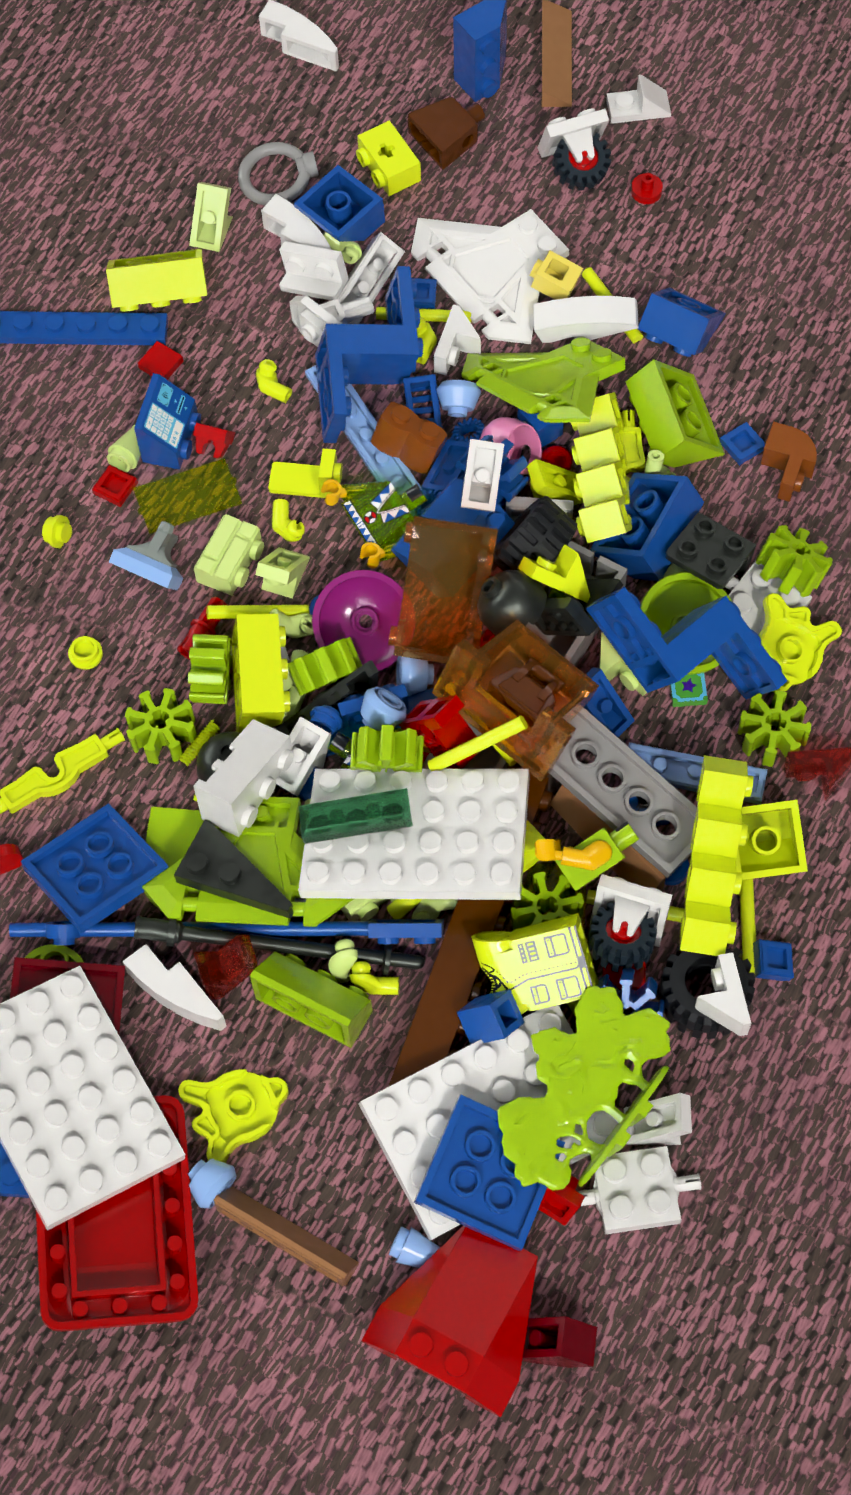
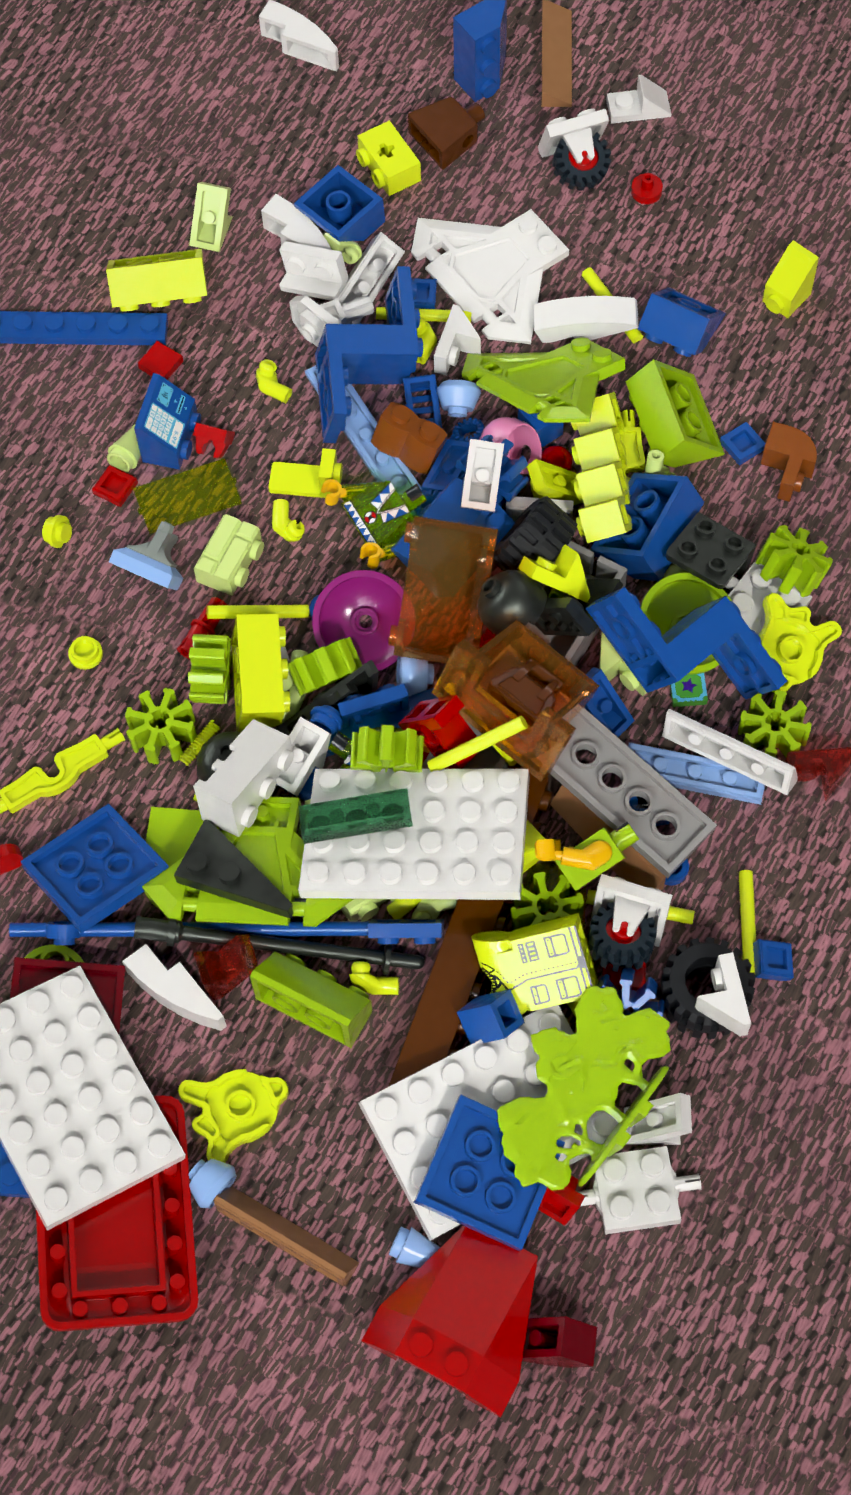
light grey piece [238,142,319,206] -> none
yellowish green slope [255,547,310,599] -> none
yellowish green arm [269,609,314,638] -> none
yellowish green arm [328,939,358,983] -> none
light blue cone [360,687,407,731] -> none
light yellow brick [529,250,583,300] -> none
neon yellow brick [680,755,754,956] -> none
neon yellow slope [736,800,808,880] -> none
none -> white slope [662,709,798,795]
none -> neon yellow slope [762,240,819,318]

